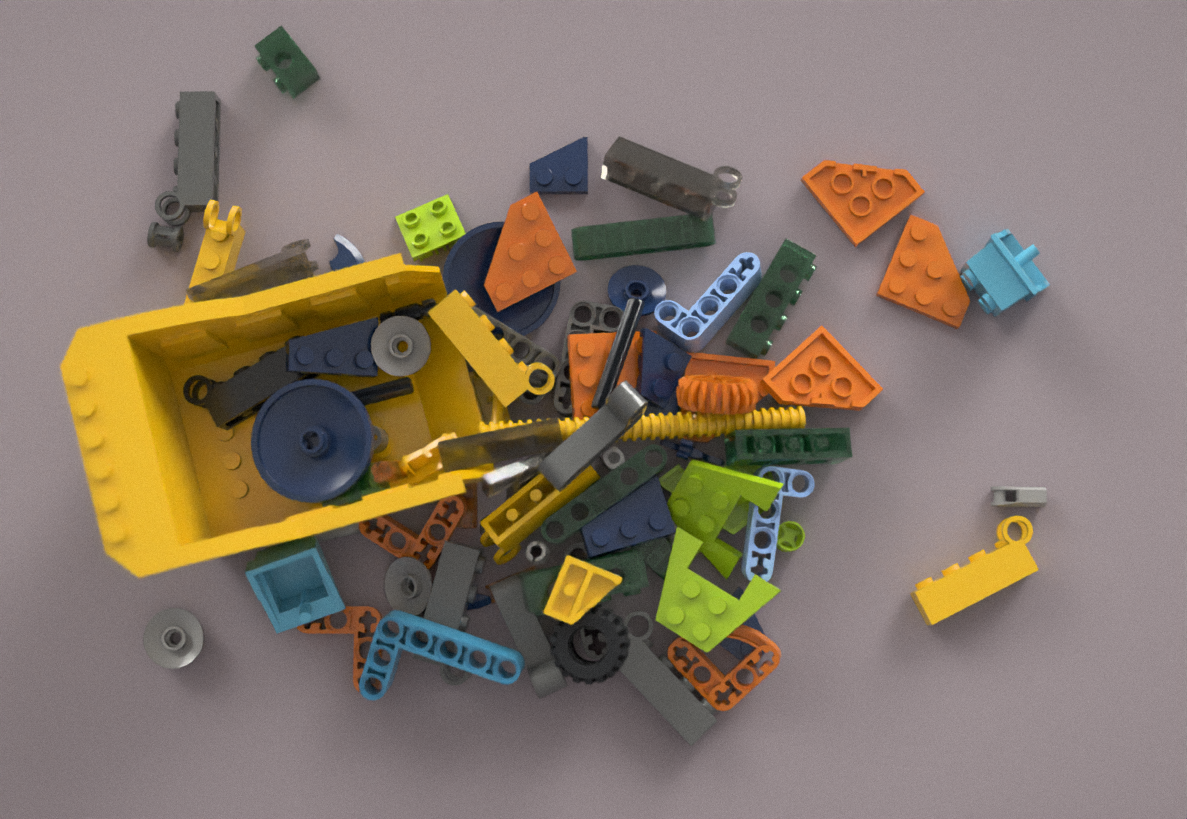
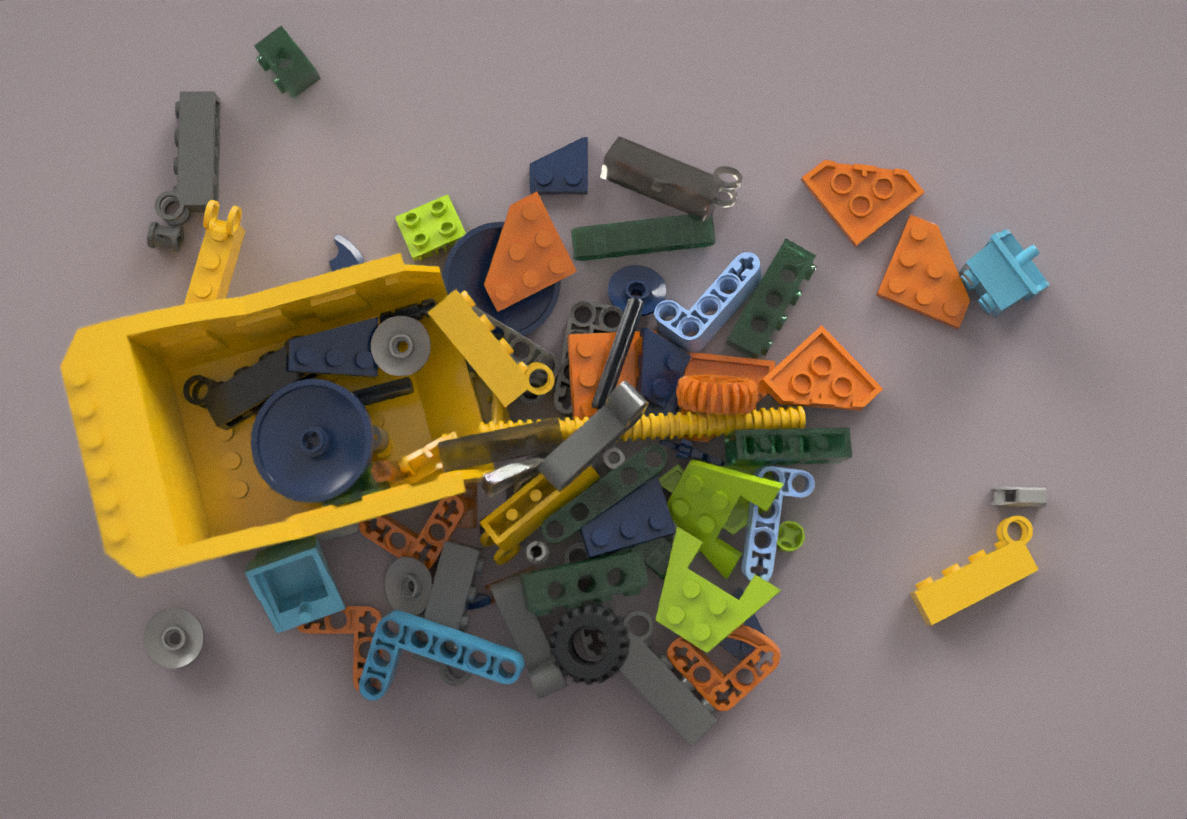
clear smoke hinge [186,239,319,304] -> none
yellow wing [543,555,623,625] -> none

